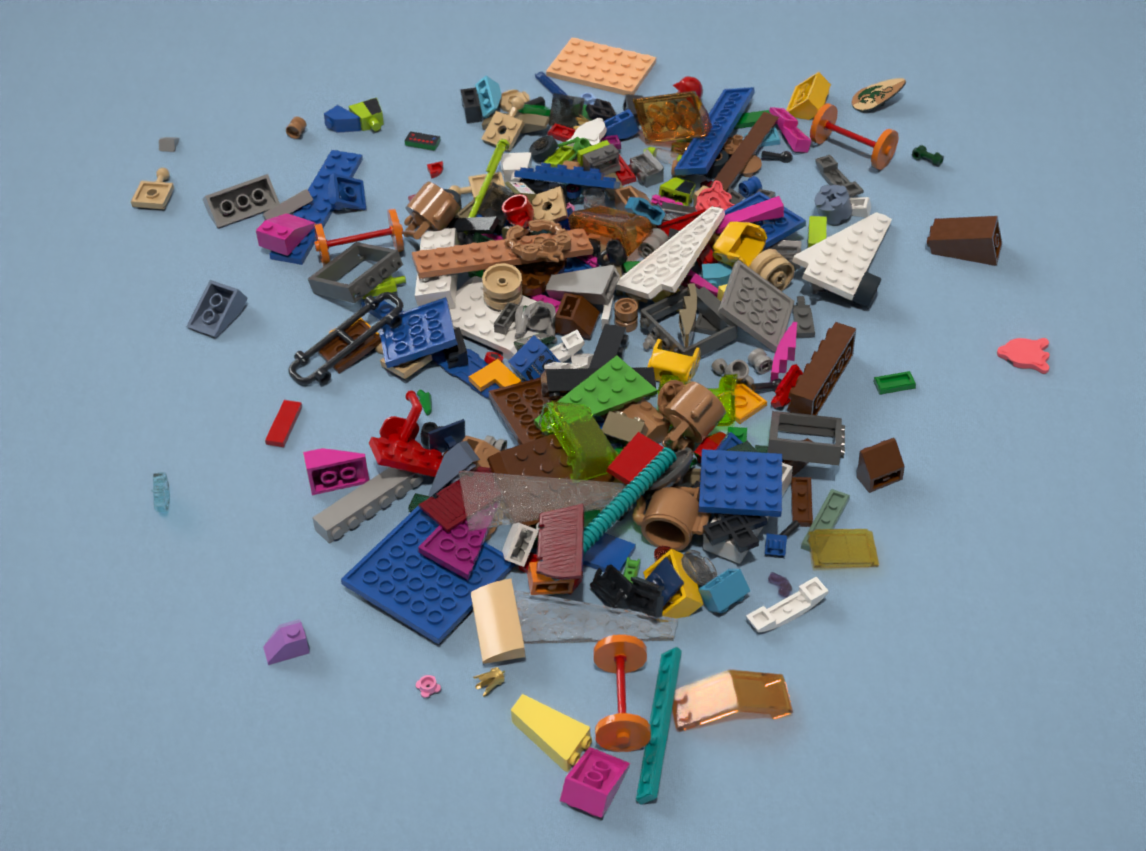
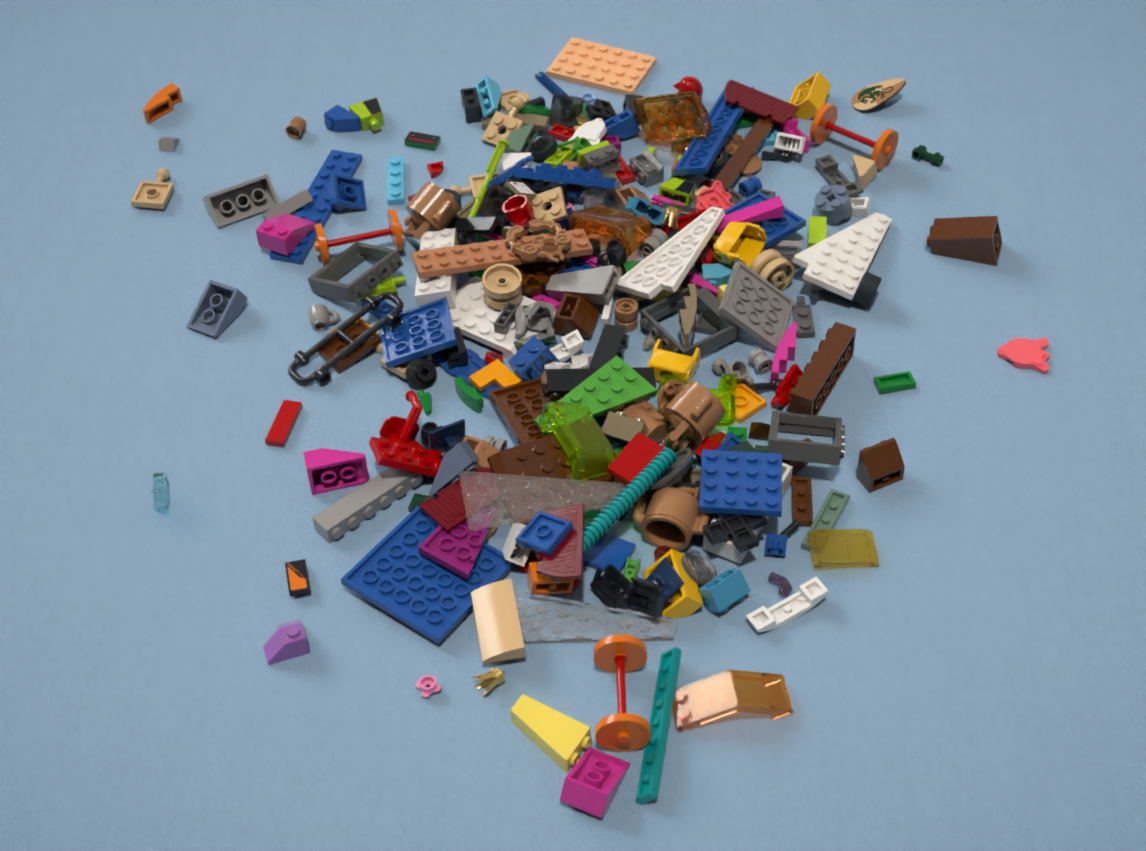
none -> orange slope [143,83,182,124]
none -> slope [285,559,310,596]
none -> light grey piece [308,304,340,331]
none -> medium azure plate [387,157,405,205]
none -> black piece [406,357,437,390]
none -> green slope [454,377,484,413]
none -> blue plate [486,155,534,190]
none -> sand green slope [506,123,539,153]
none -> blue tile [515,511,573,556]
none -> pearl gold piece [660,203,680,230]
none -> dark red piece [724,79,799,125]
none -> dark brown slope [748,422,770,440]
none -> white slope [774,132,806,154]
none -> tan slope [852,155,878,189]

